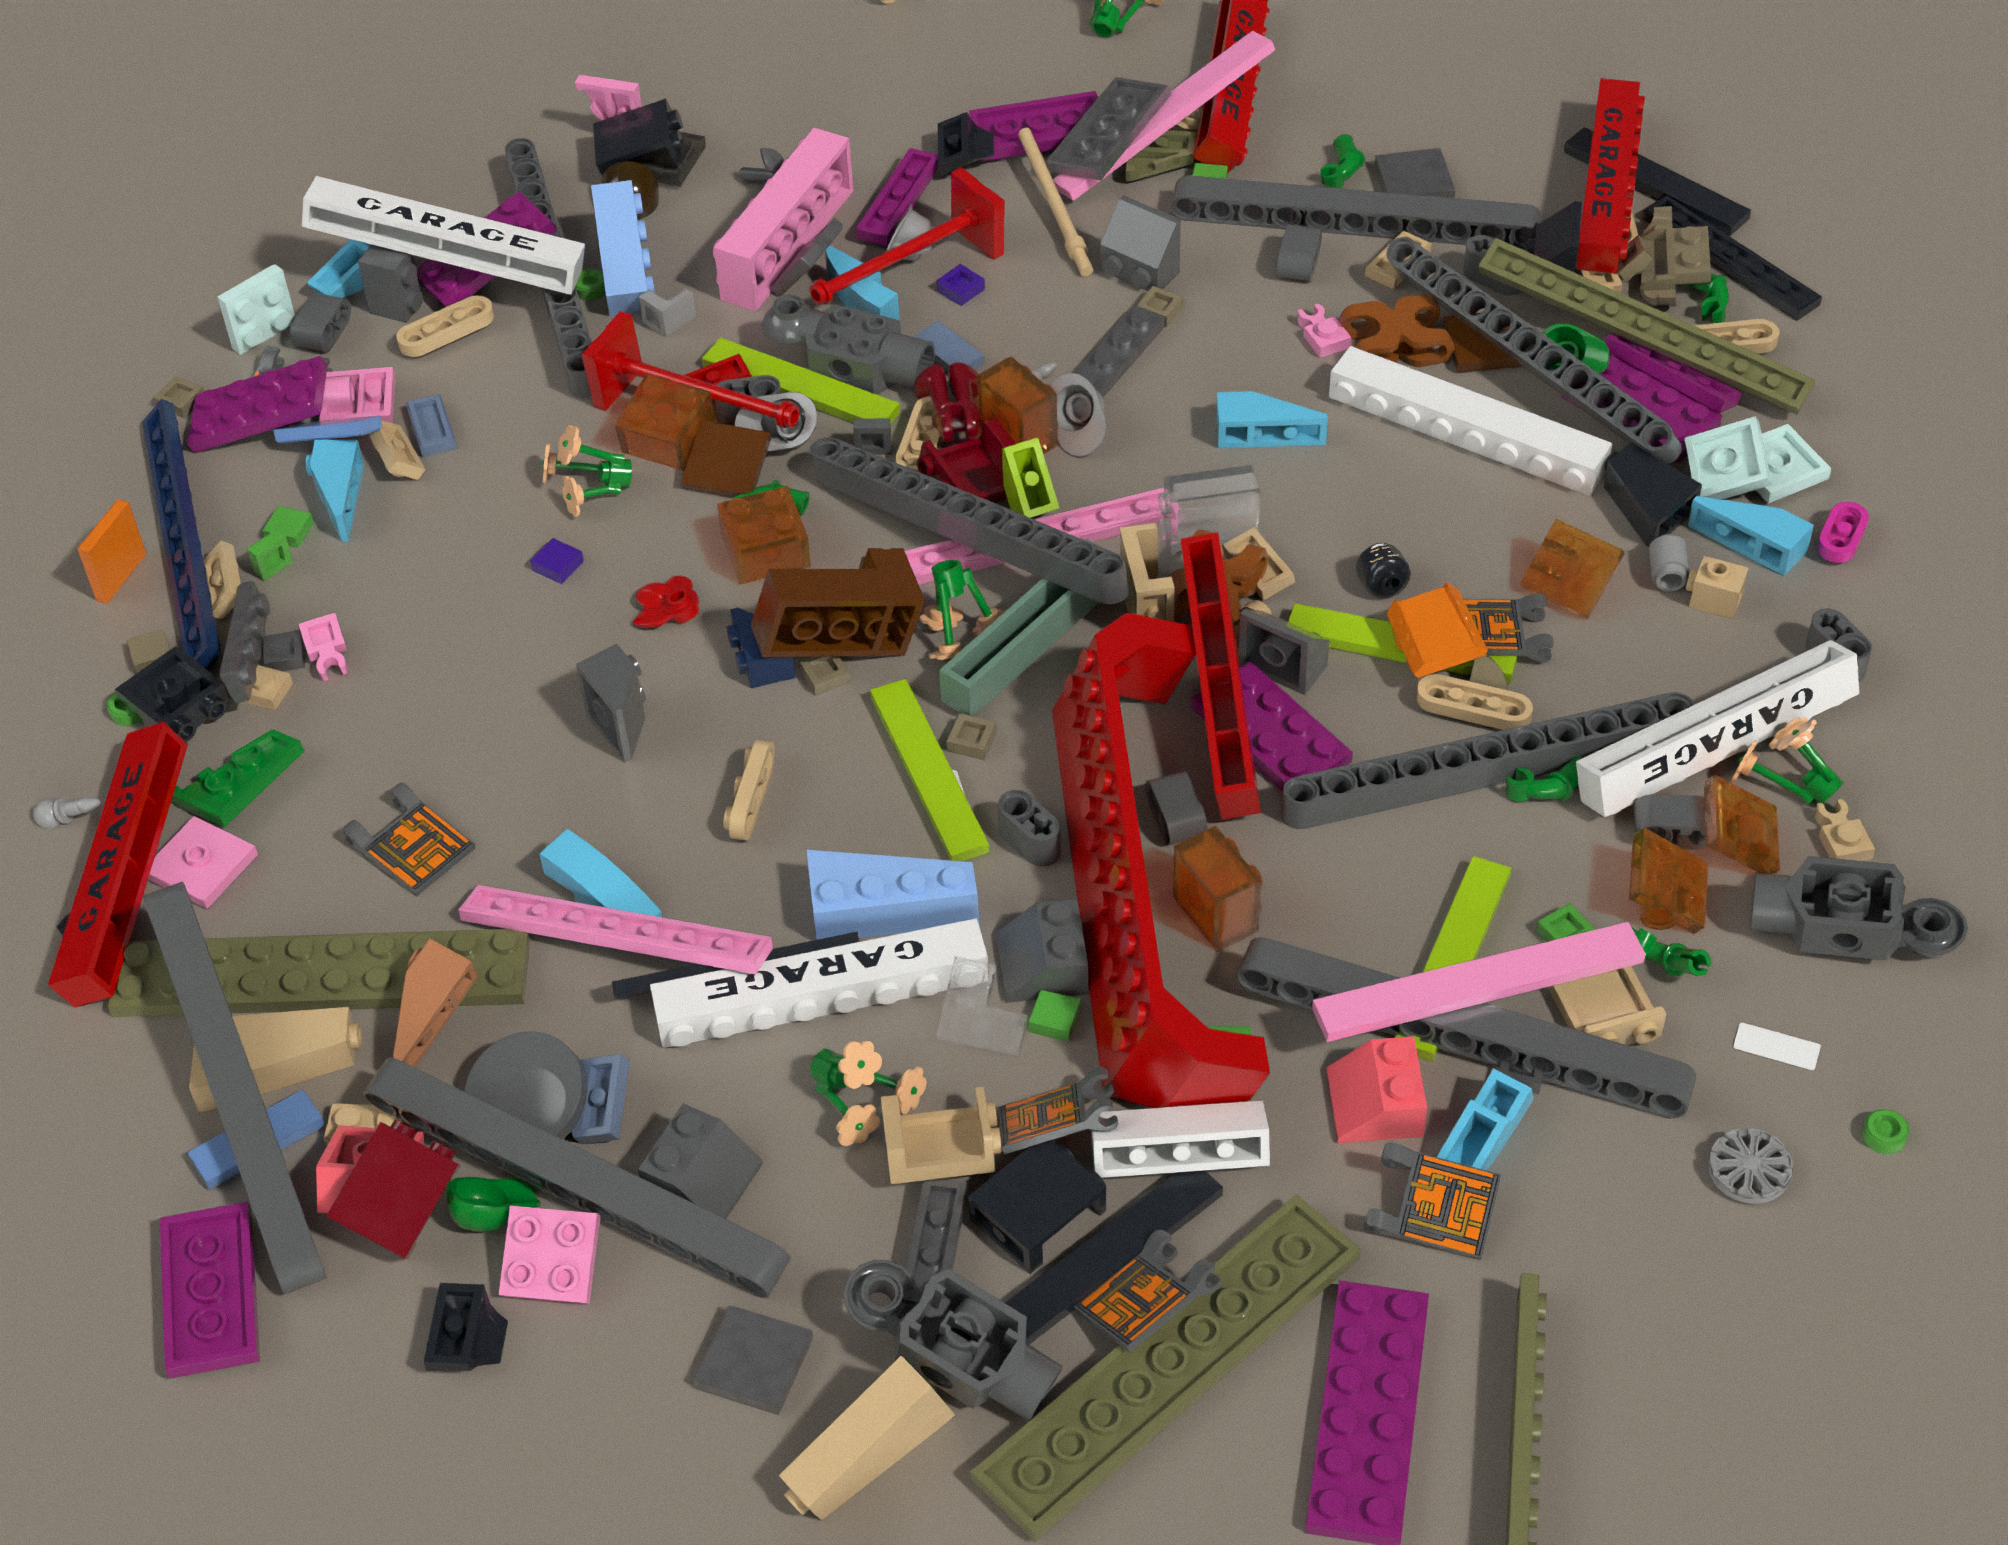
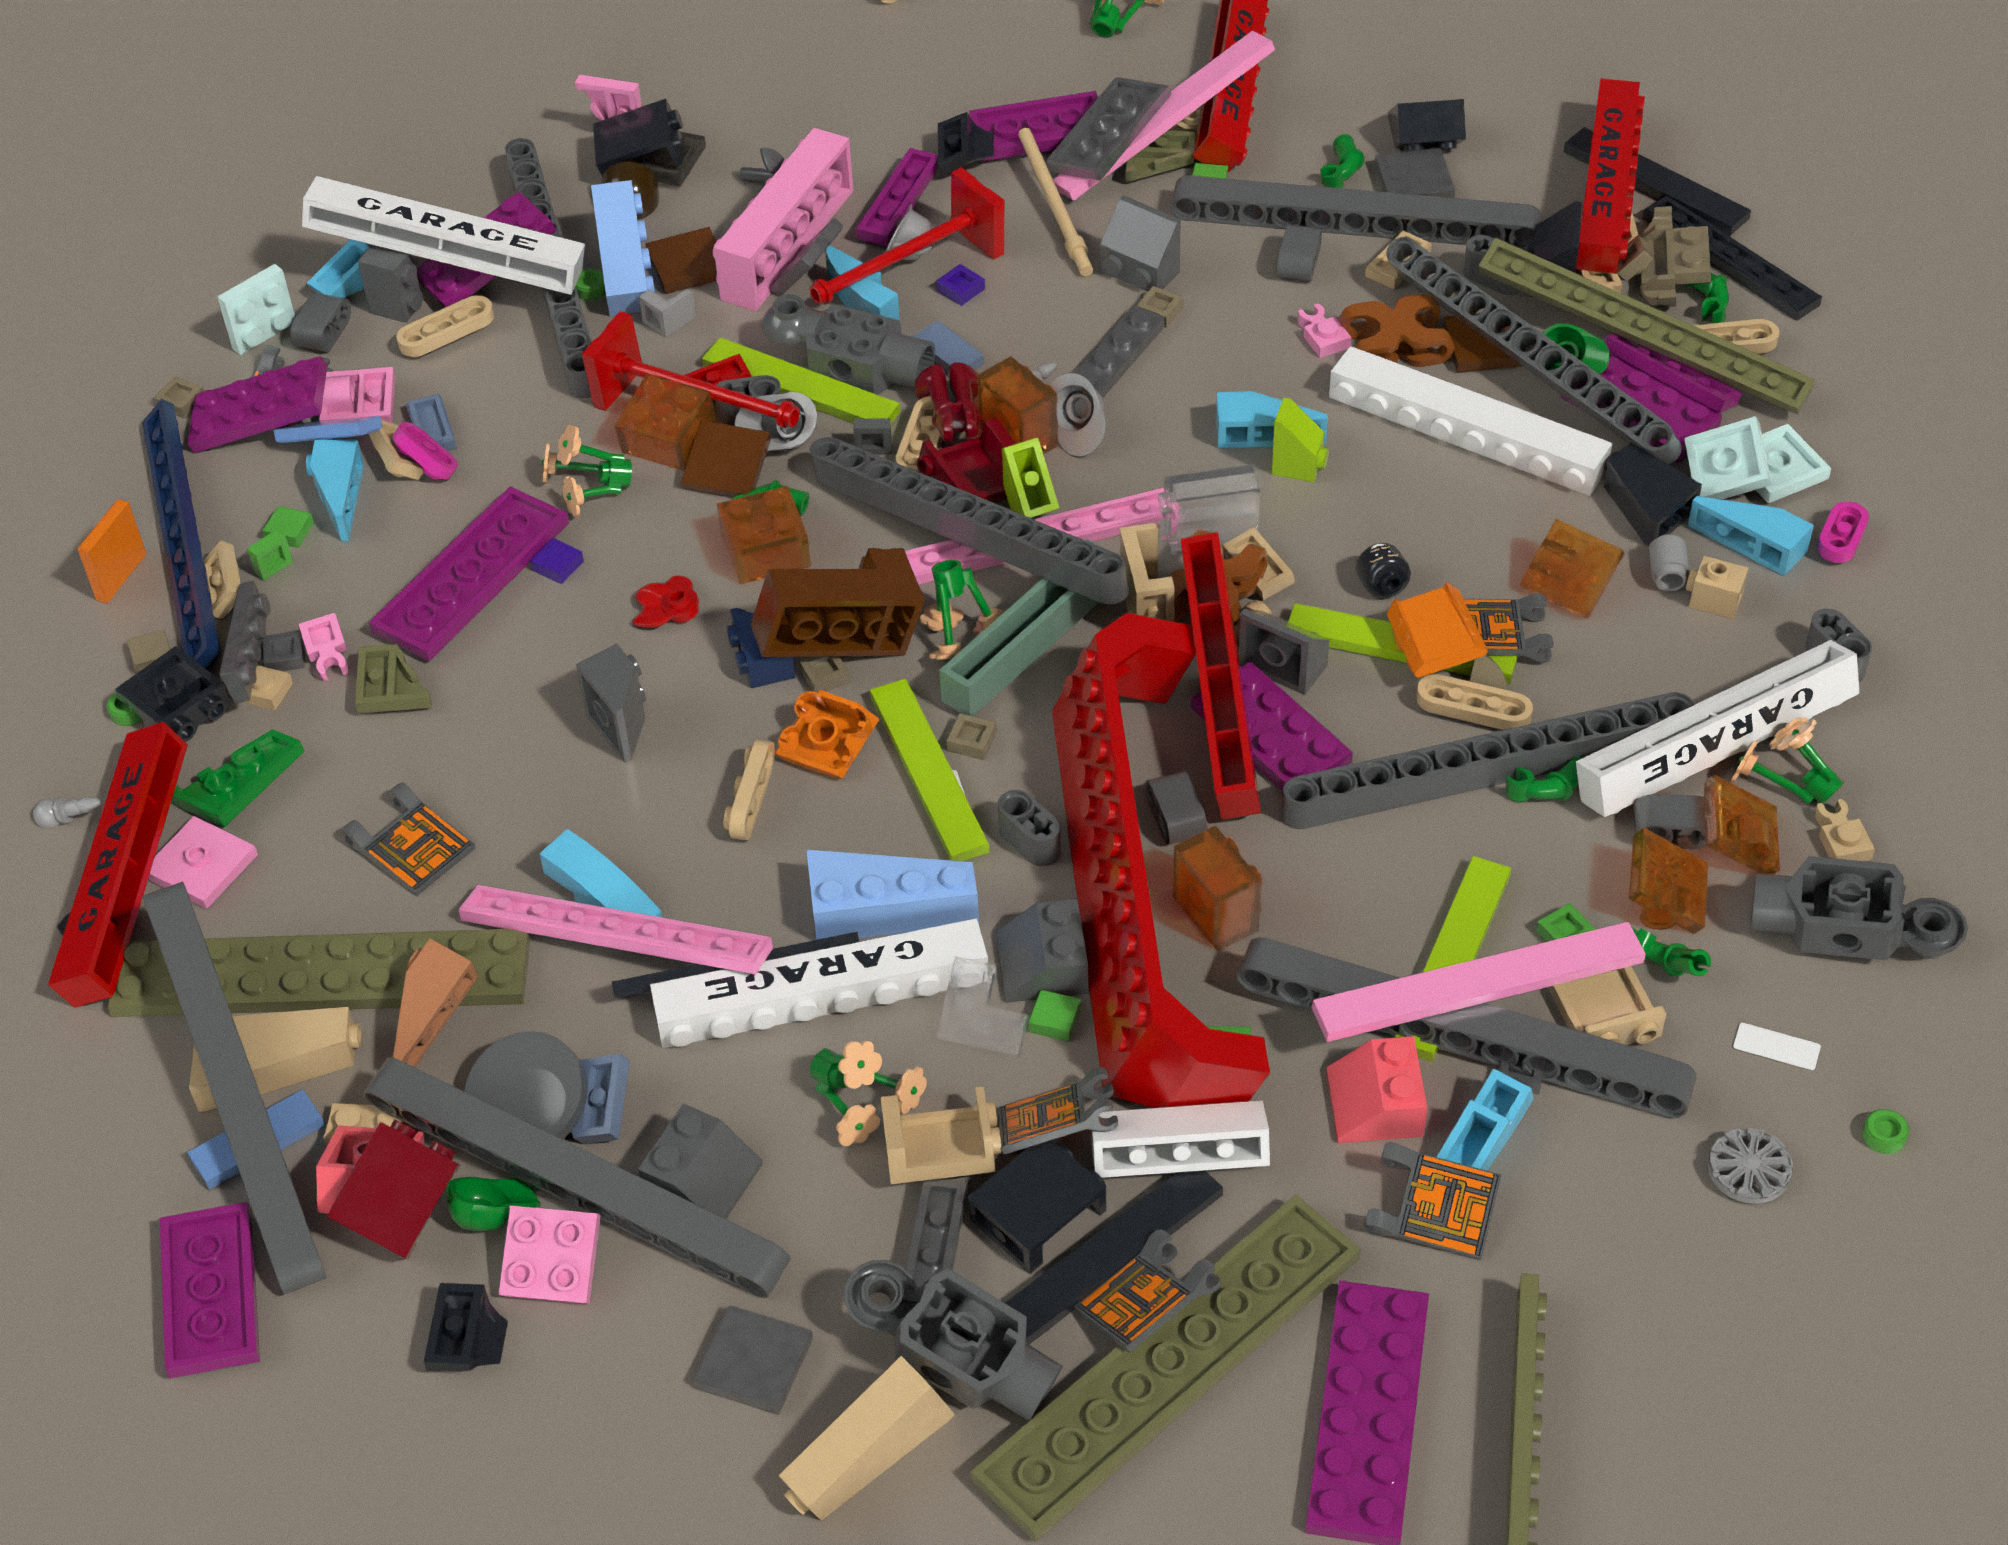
none -> olive wing [355,644,432,714]
none -> magenta plate [369,486,569,662]
none -> dark pink plate [393,422,458,480]
none -> reddish brown tile [645,227,717,294]
none -> orange slope [774,690,879,779]
none -> lime slope [1272,397,1329,483]
none -> black slope [1388,99,1466,152]

